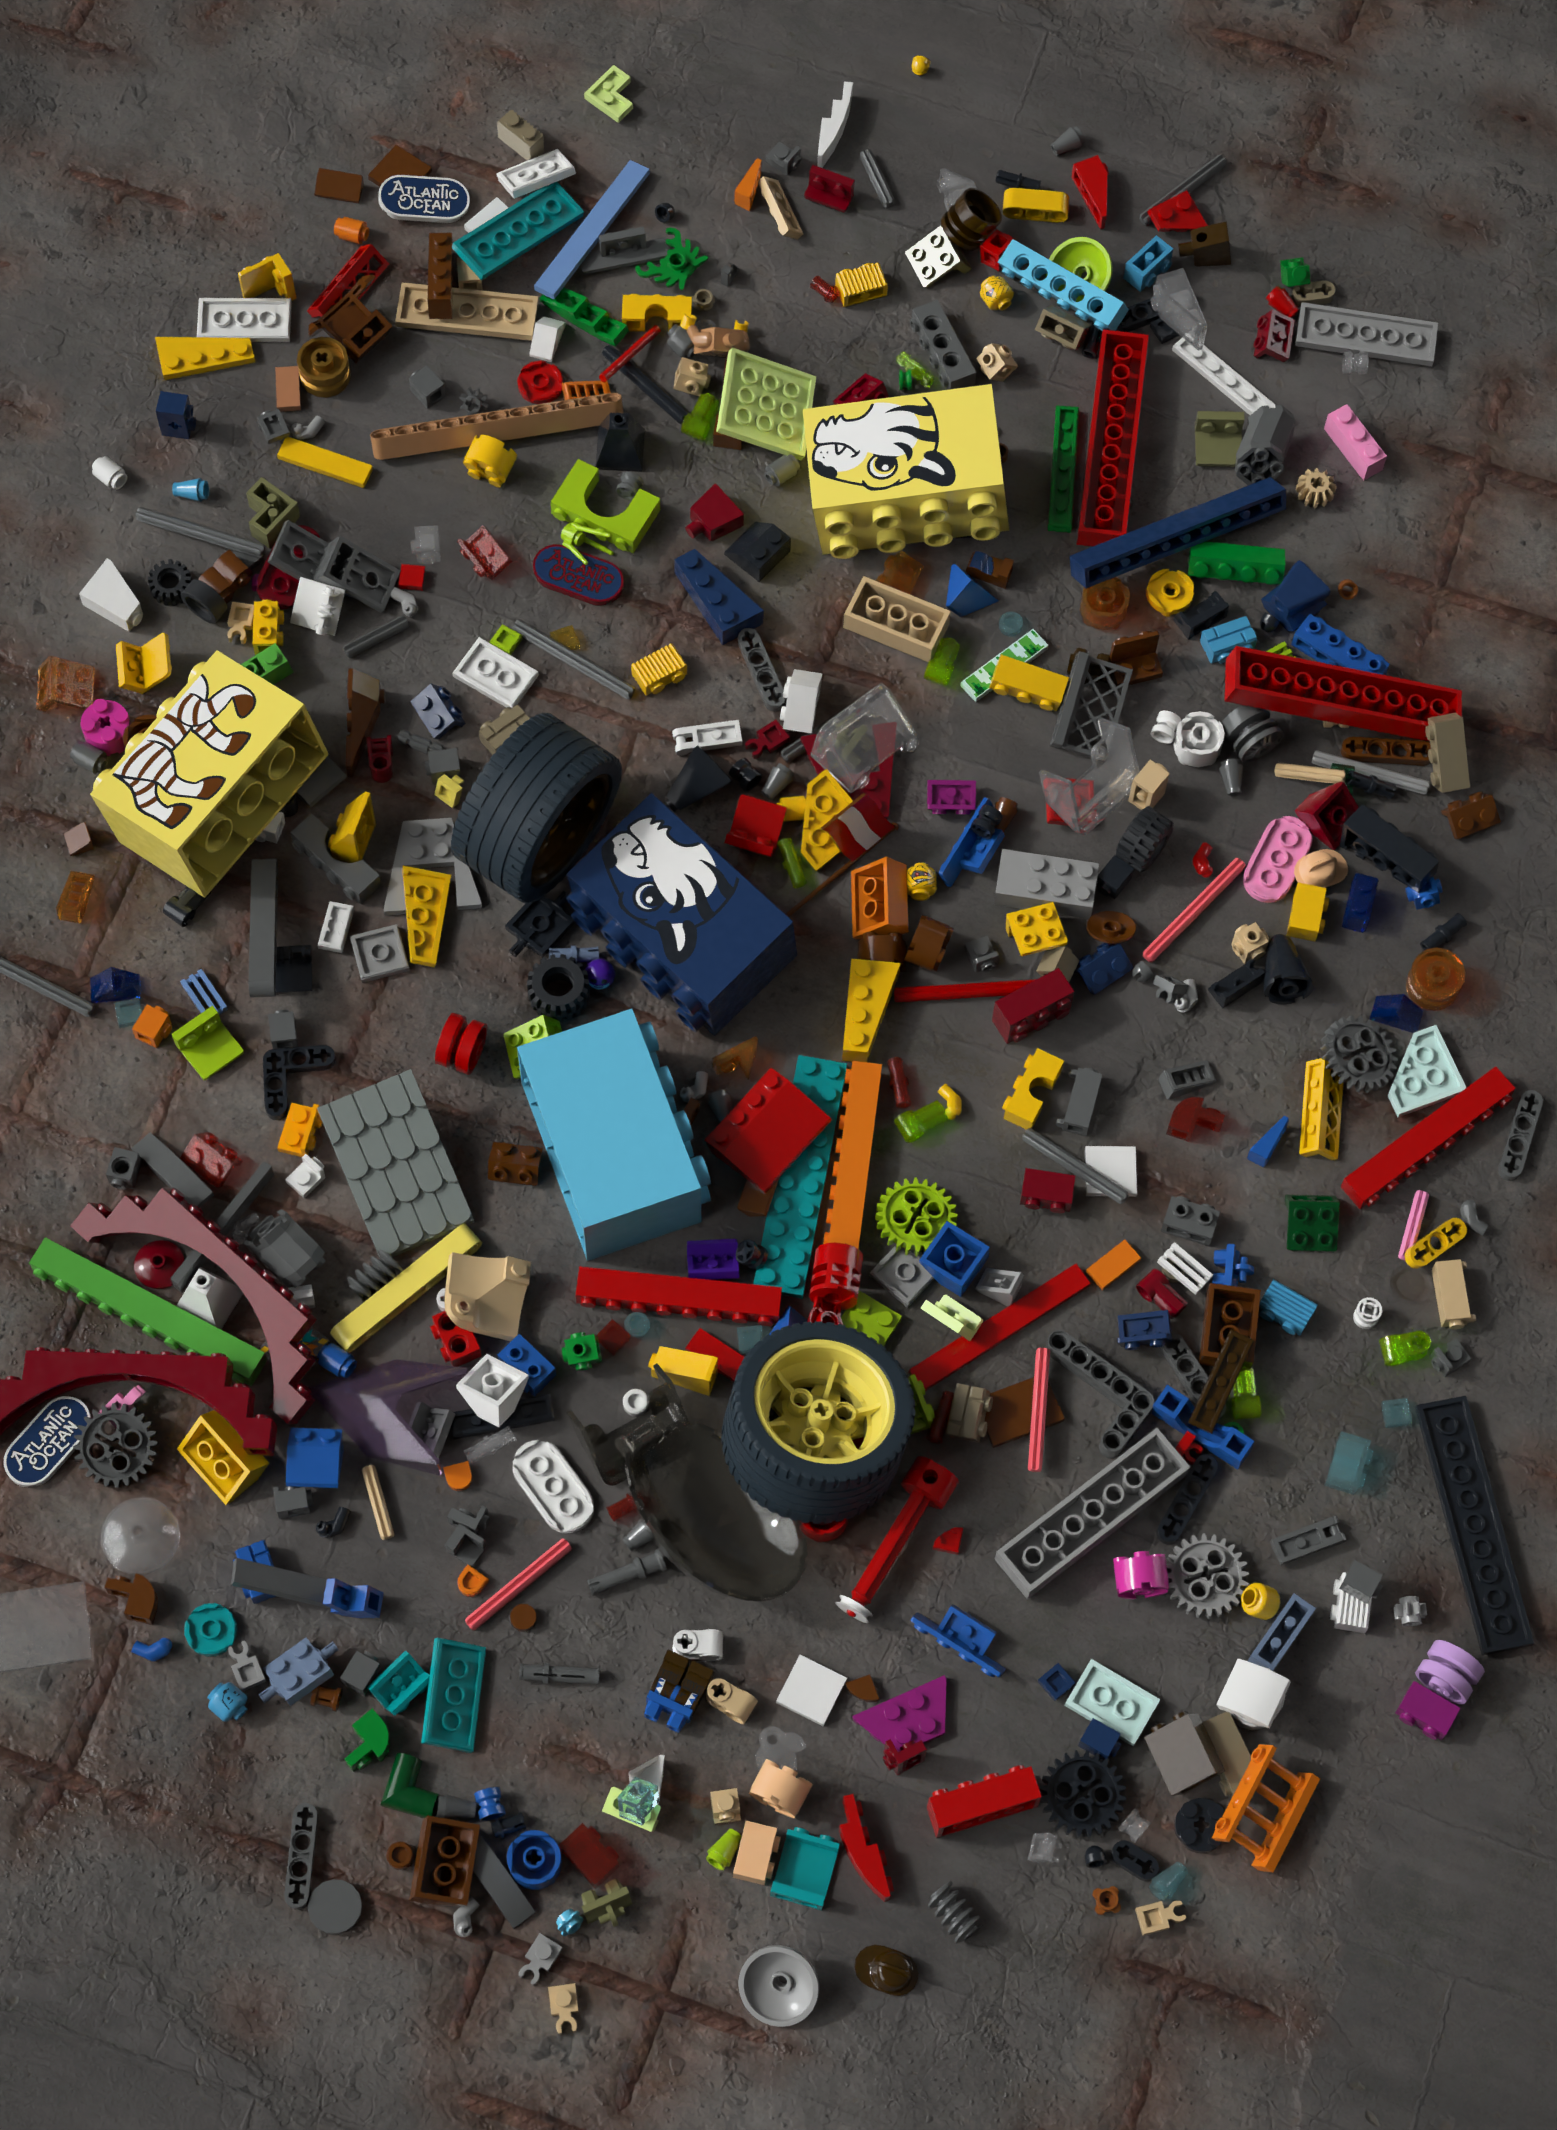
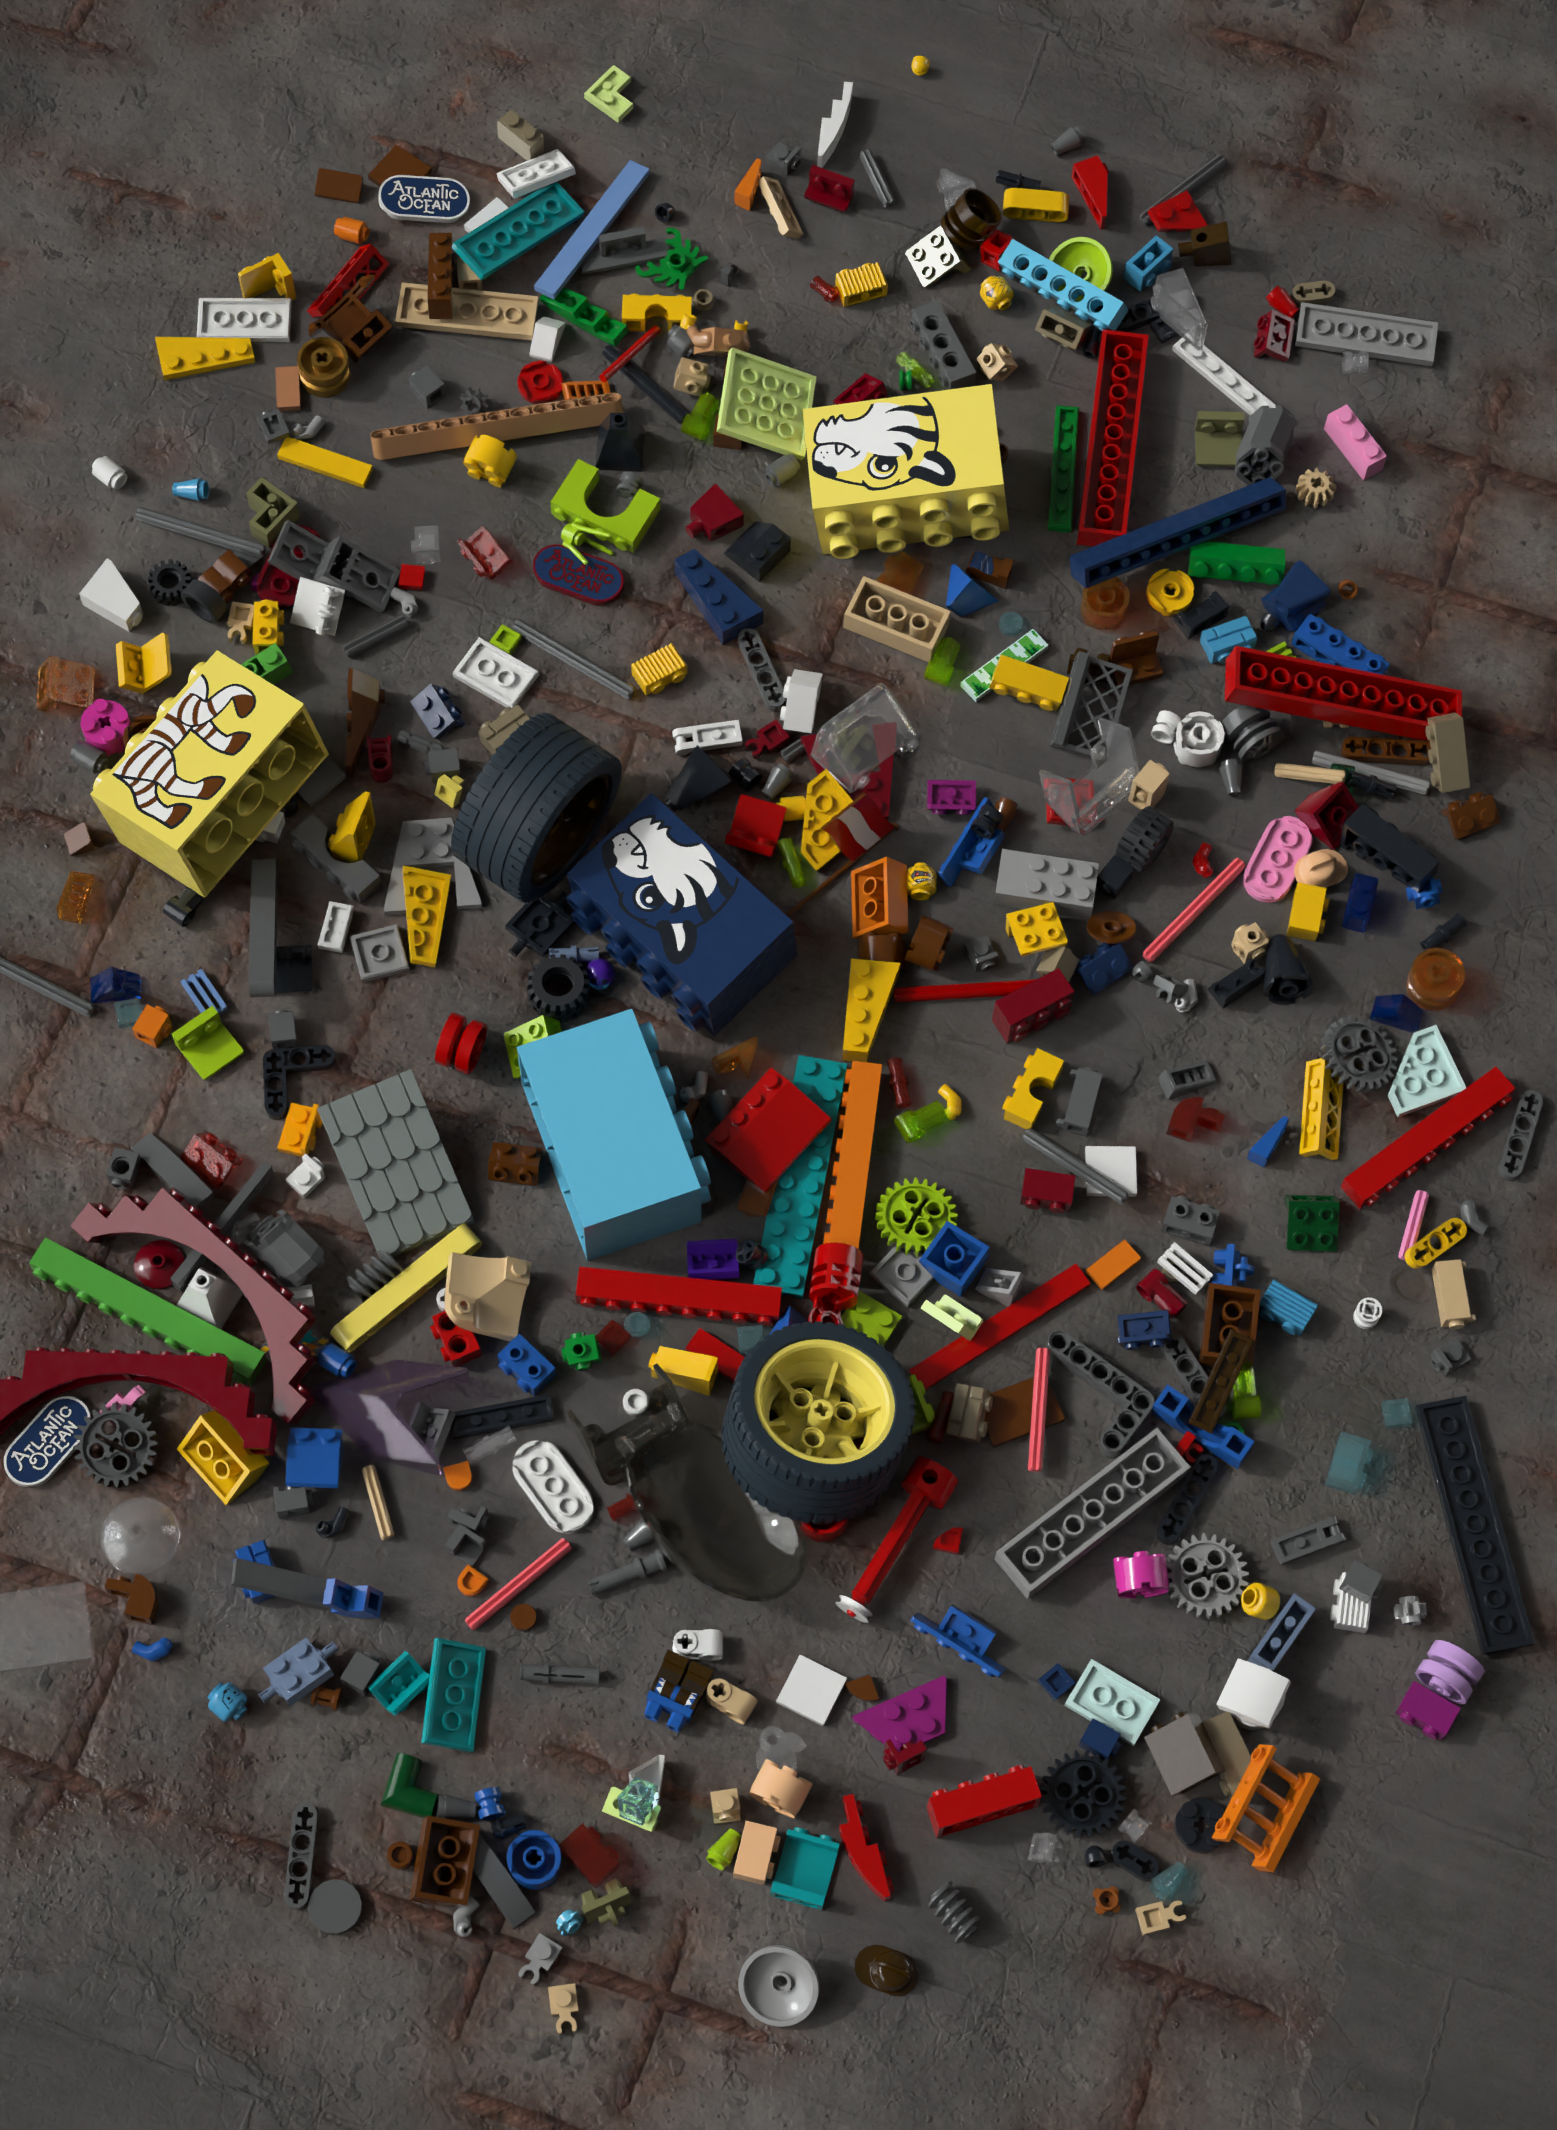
dark blue brick [156,391,196,439] -> none
teal tile [184,1603,237,1656] -> none
light grey plate [228,1641,266,1692] -> none
green brick [345,1708,391,1772] -> none
white slope [456,1354,529,1427] -> none
clear yellow tile [550,625,580,650] -> none
green brick [1280,257,1311,287] -> none
clear neon green piece [1379,1331,1431,1366] -> none

